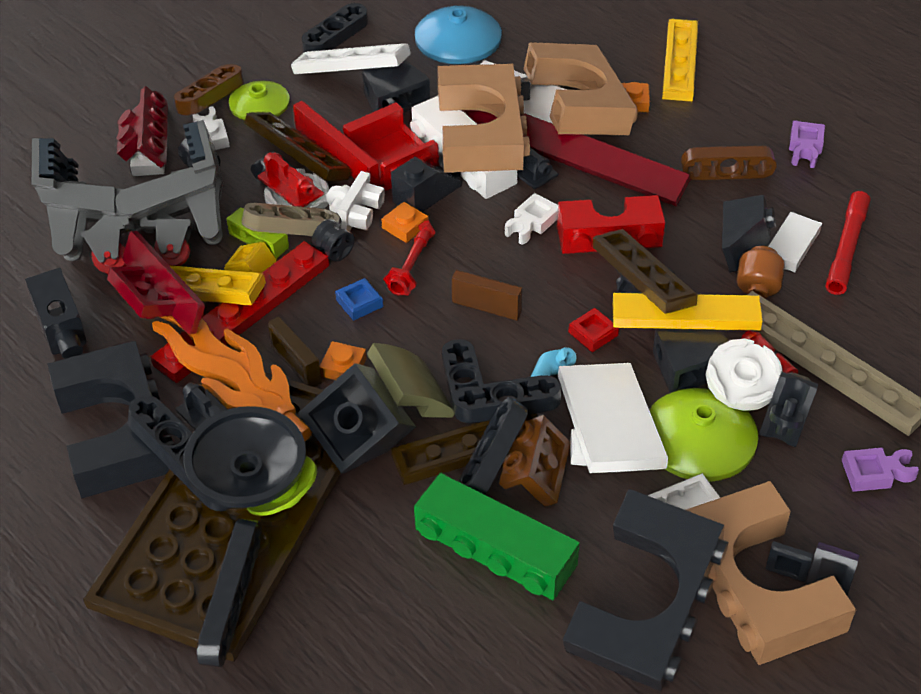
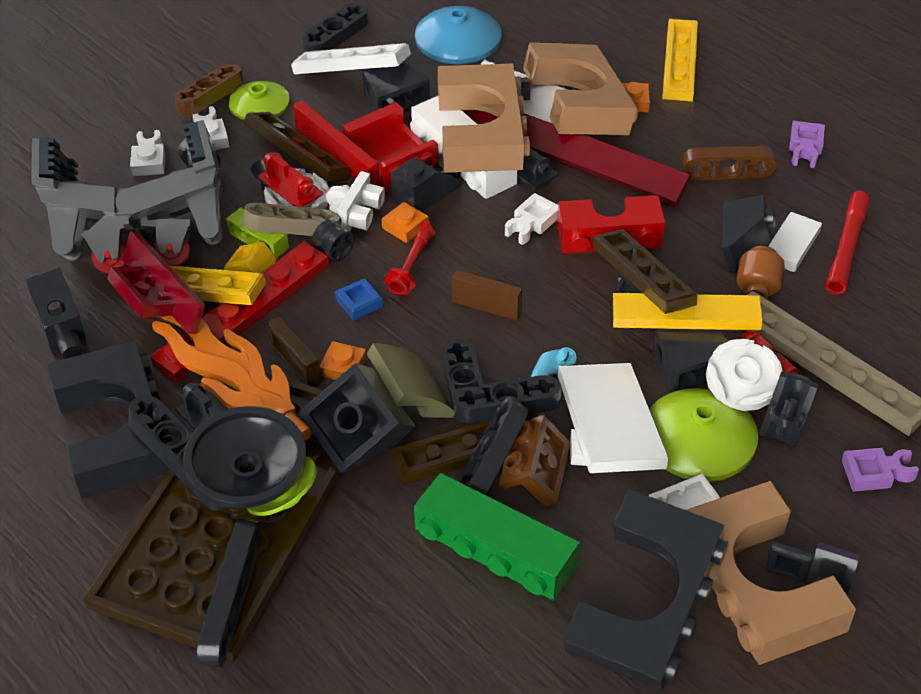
dark red bracket [116,86,168,168] -> none
red tile [568,308,619,353] -> none

